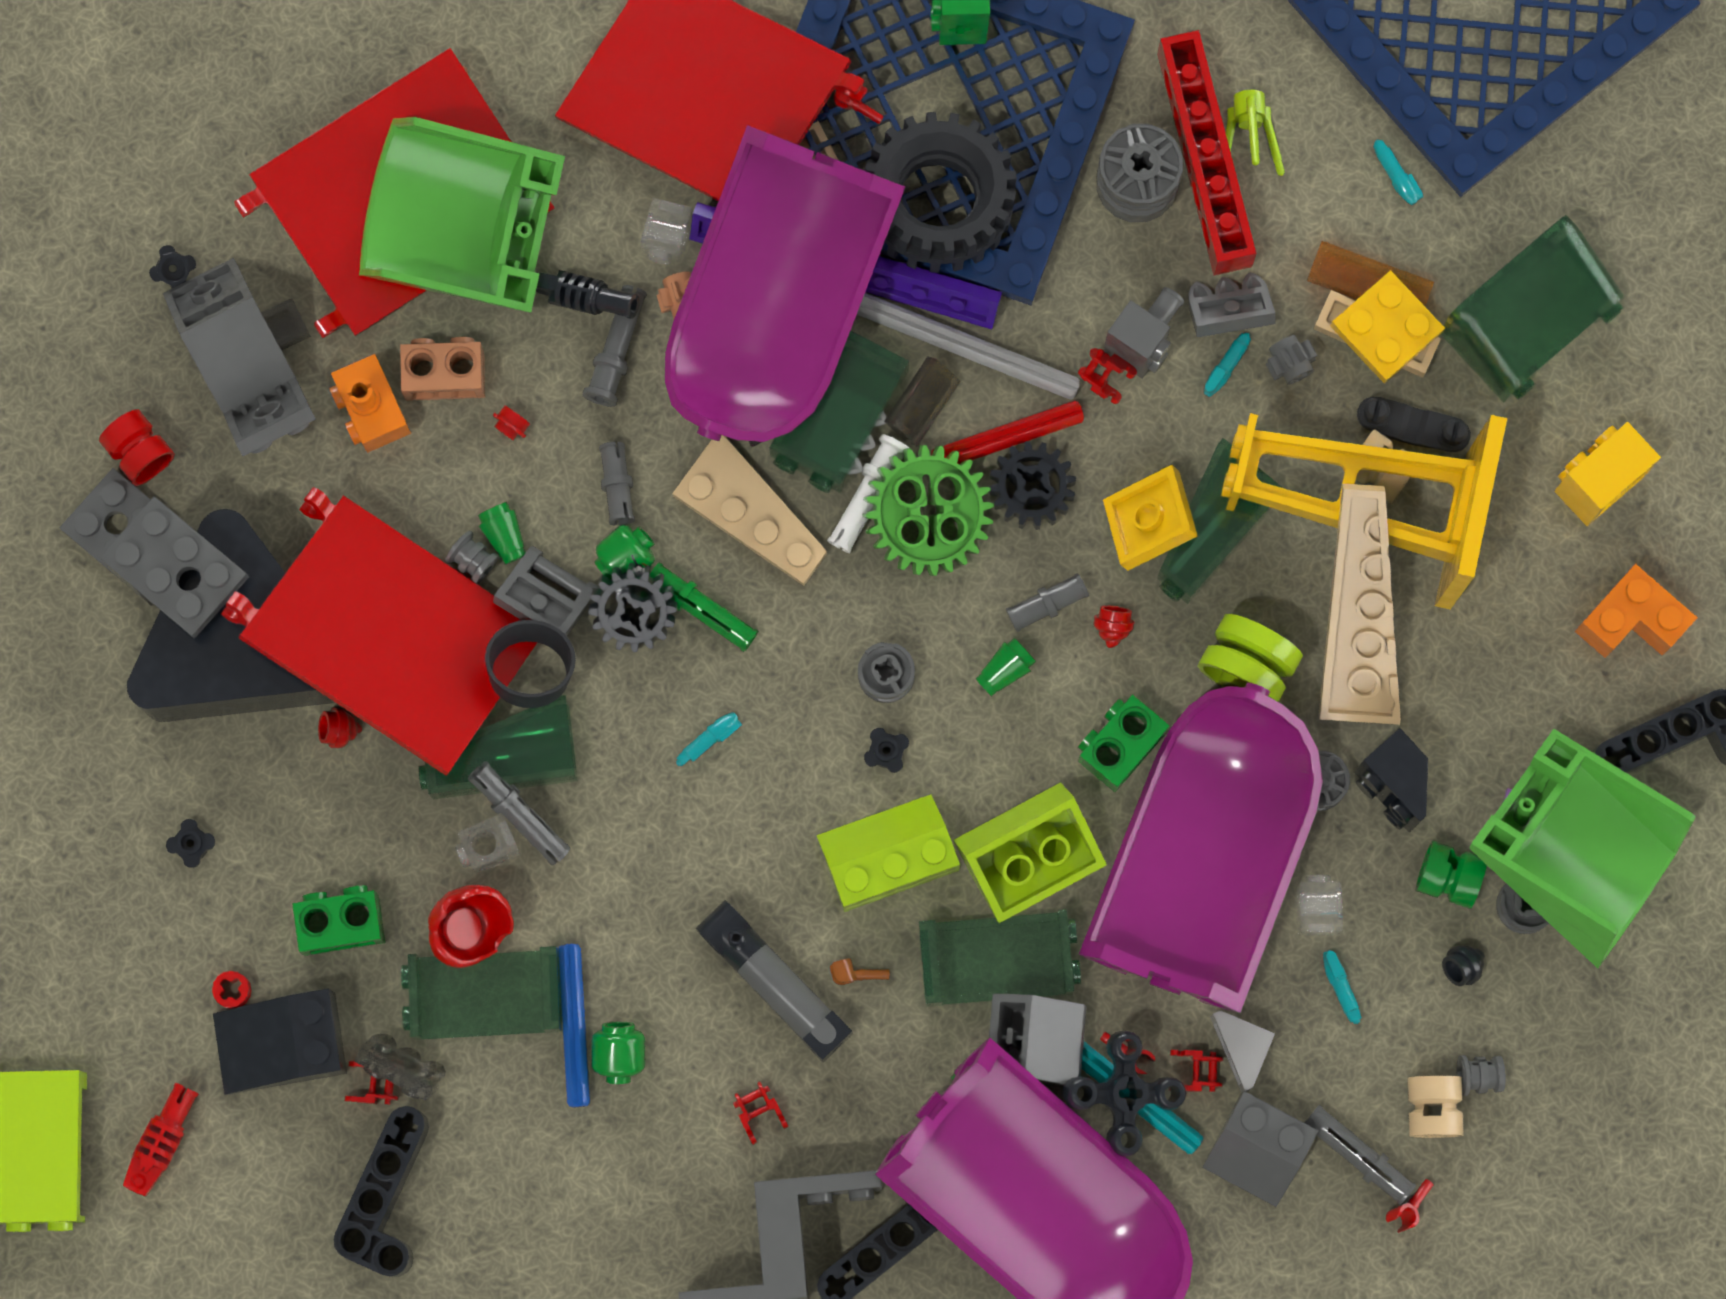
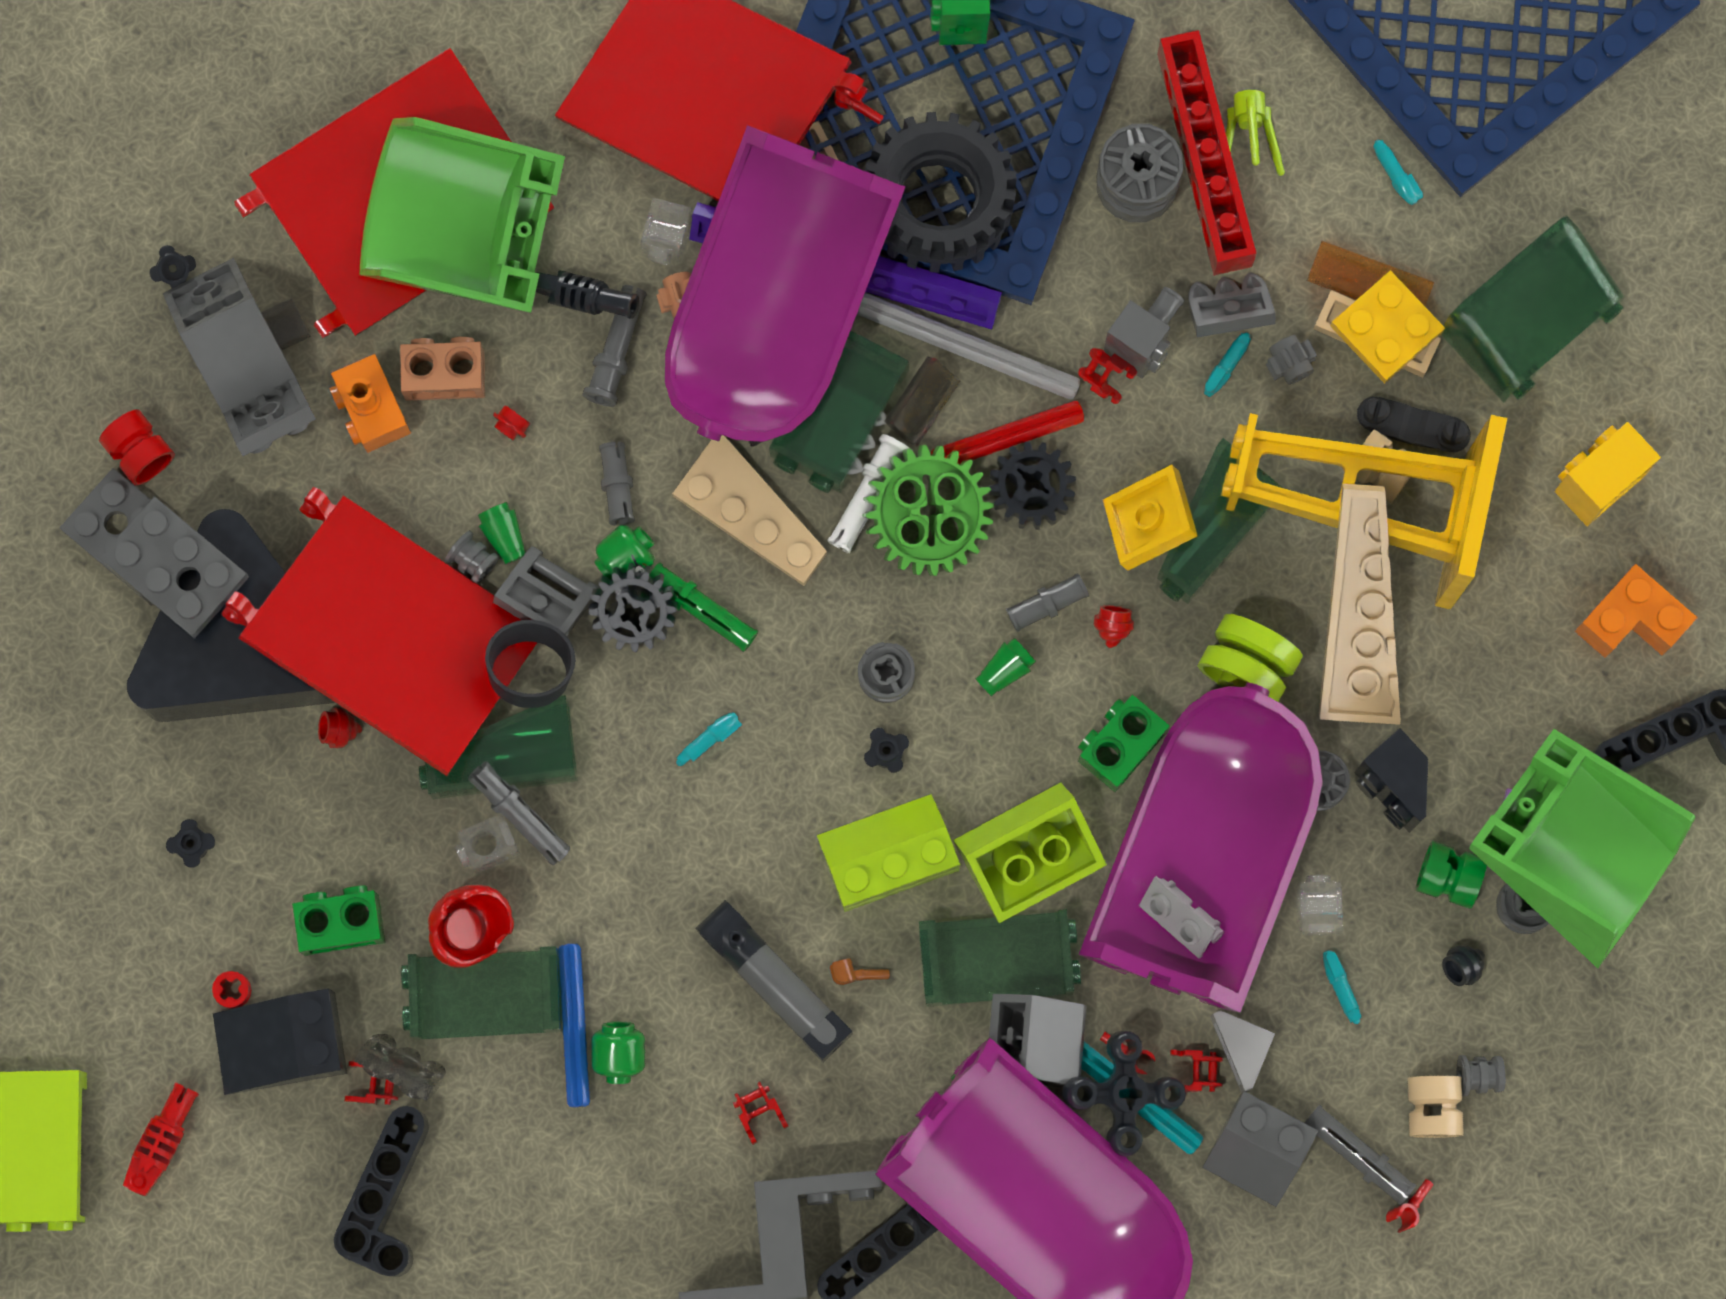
none -> light grey hinge [1139,876,1224,958]

